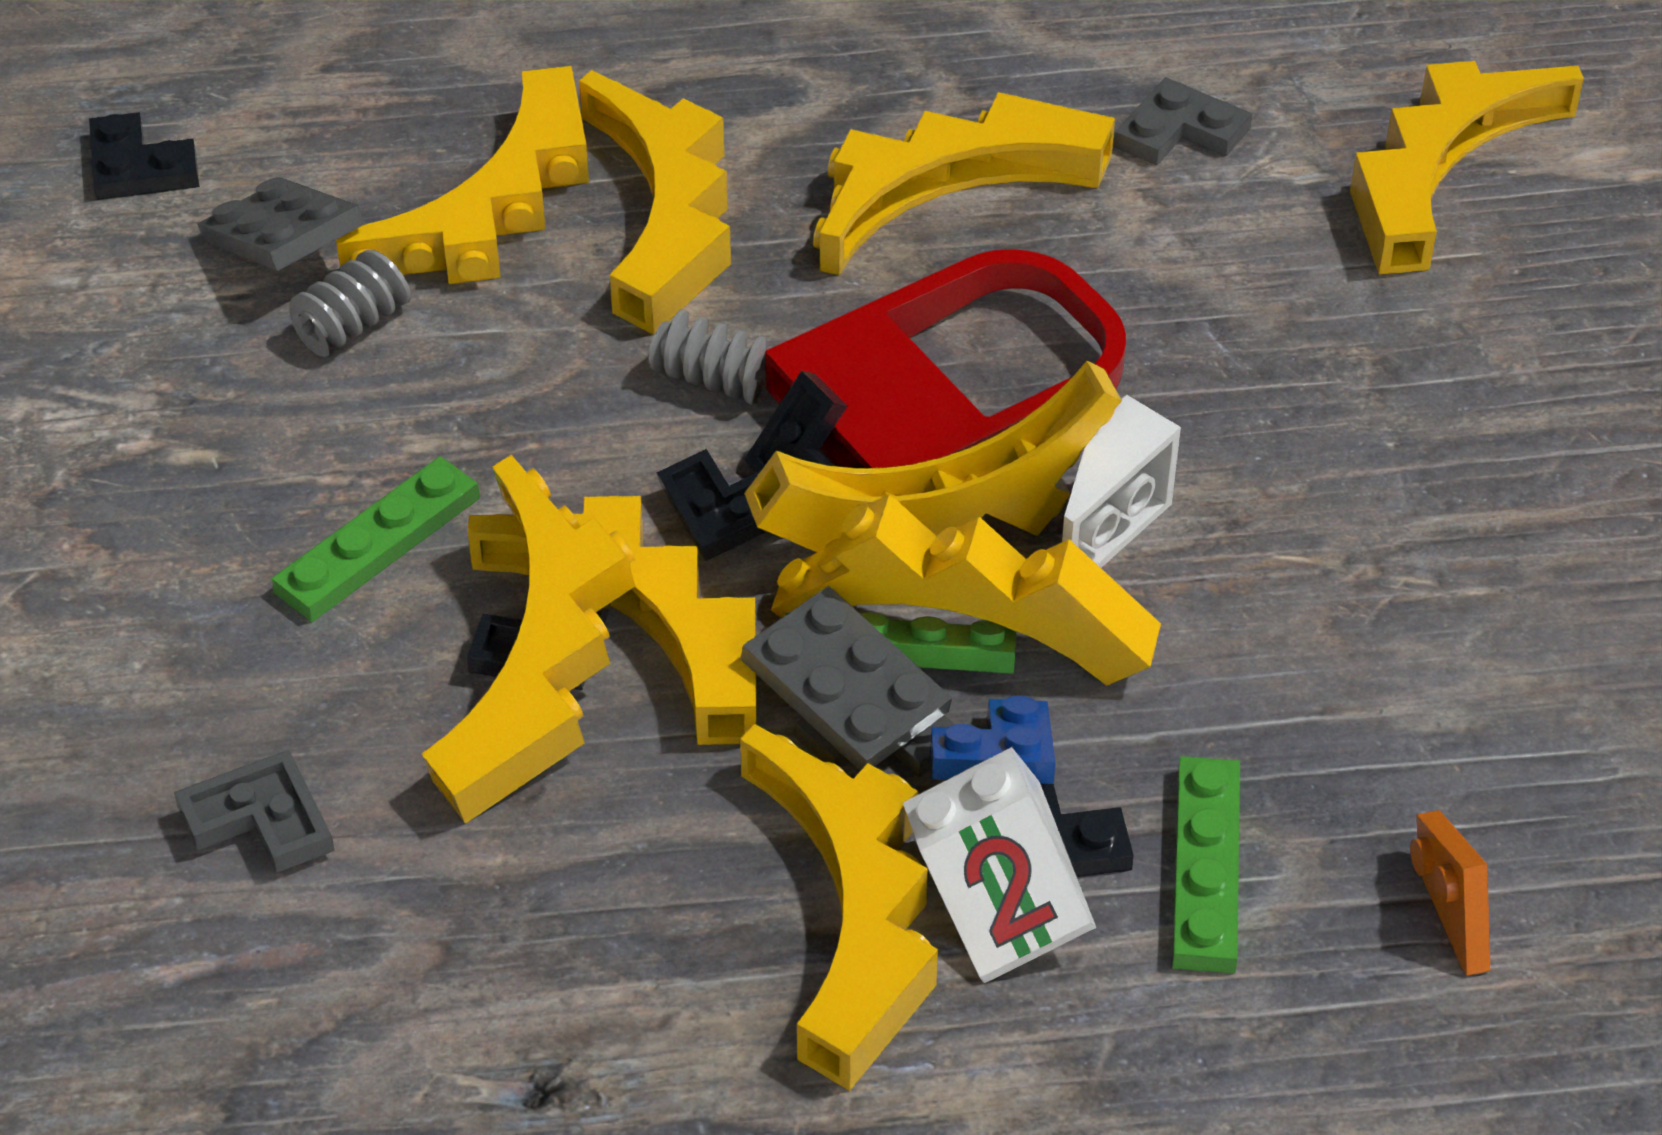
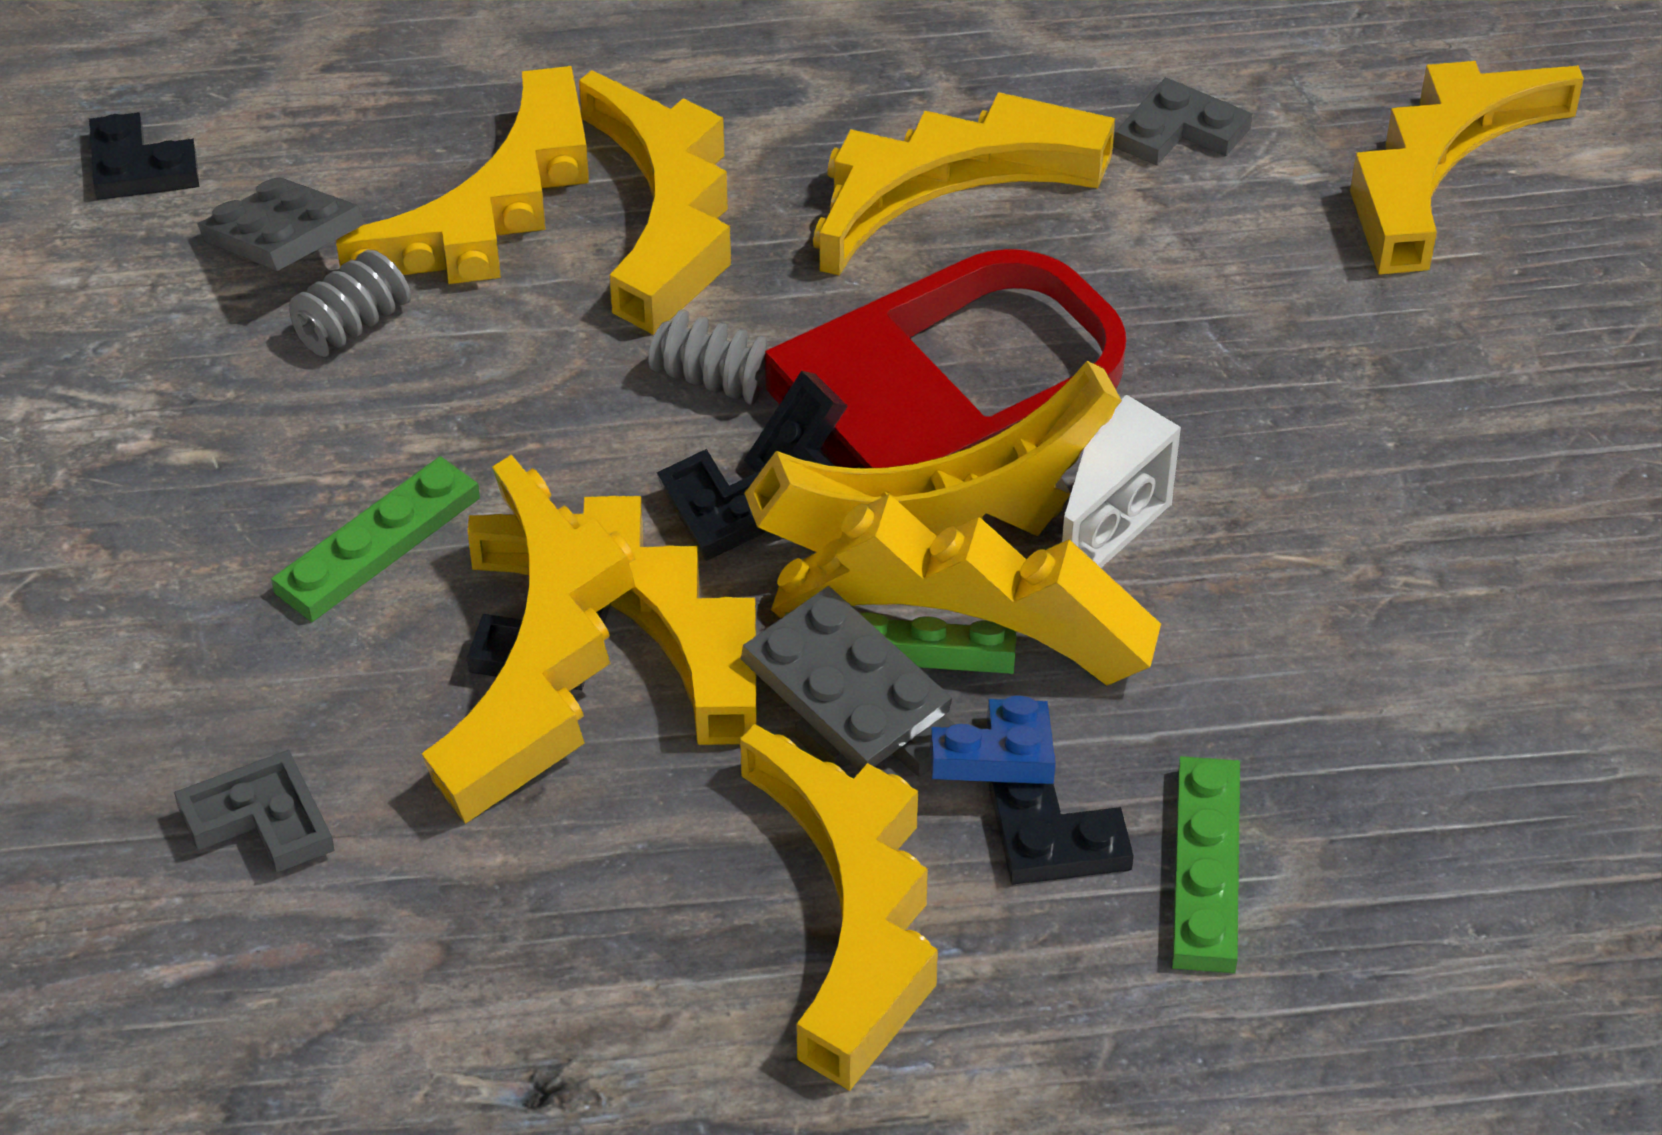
white slope [903,747,1096,983] -> none
orange wing [1410,810,1490,976] -> none

